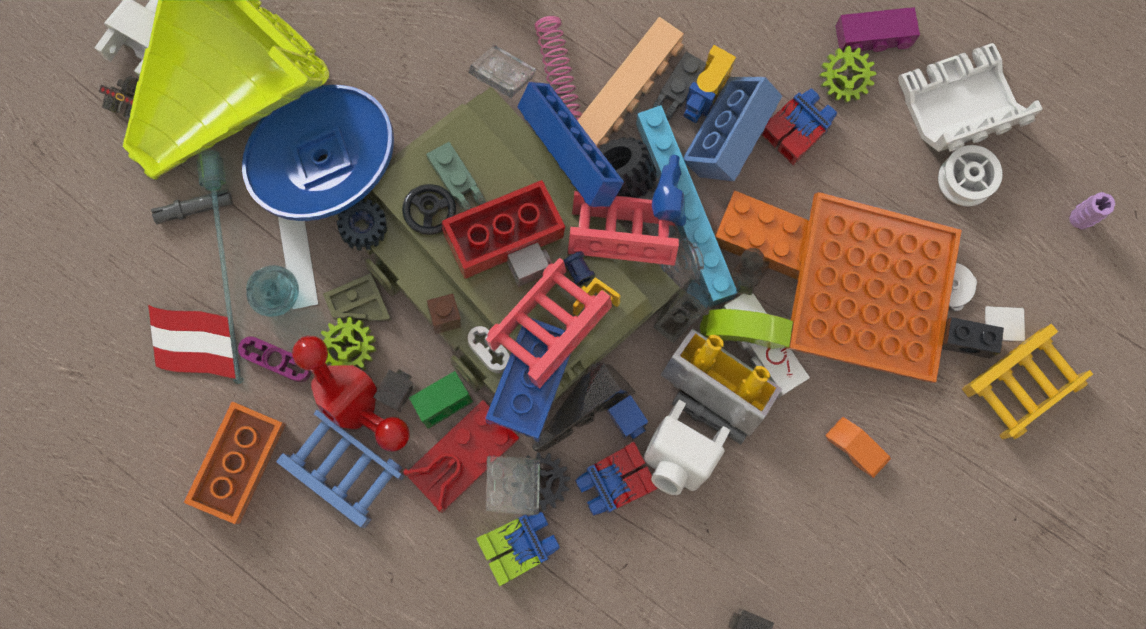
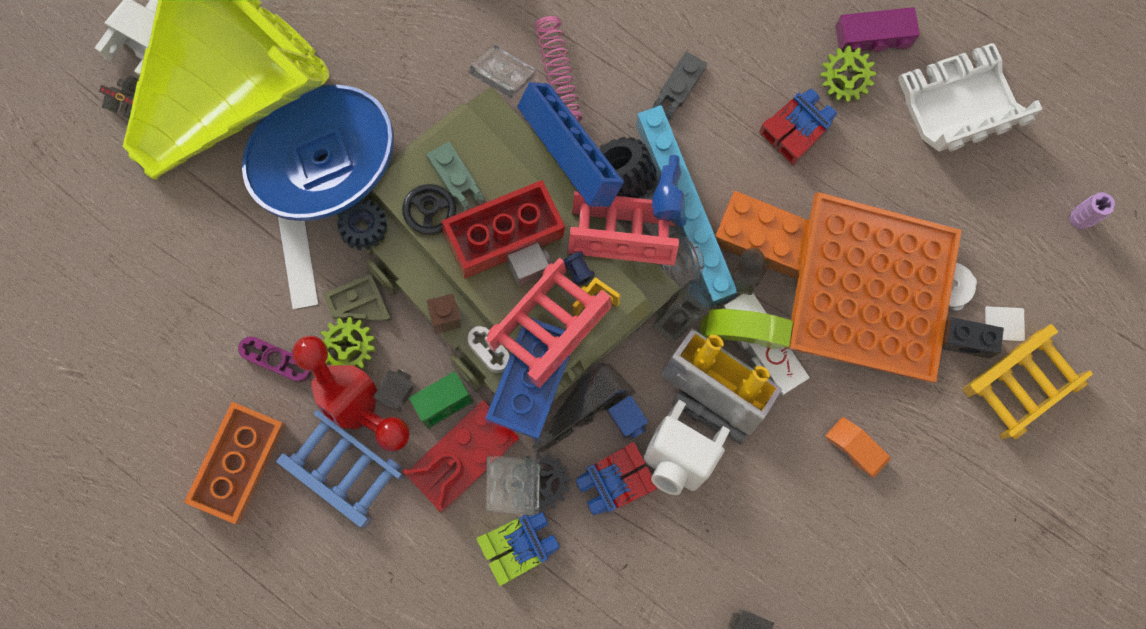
flag [148,151,244,384] -> none
dark grey pin [151,189,233,225] -> none
clear light blue cone [246,265,299,317] -> none
light nougat brick [577,17,684,148] -> none
medium blue brick [683,77,782,181] -> none
yellow hips [684,45,736,123] -> none
white wheel [938,145,1002,207] -> none

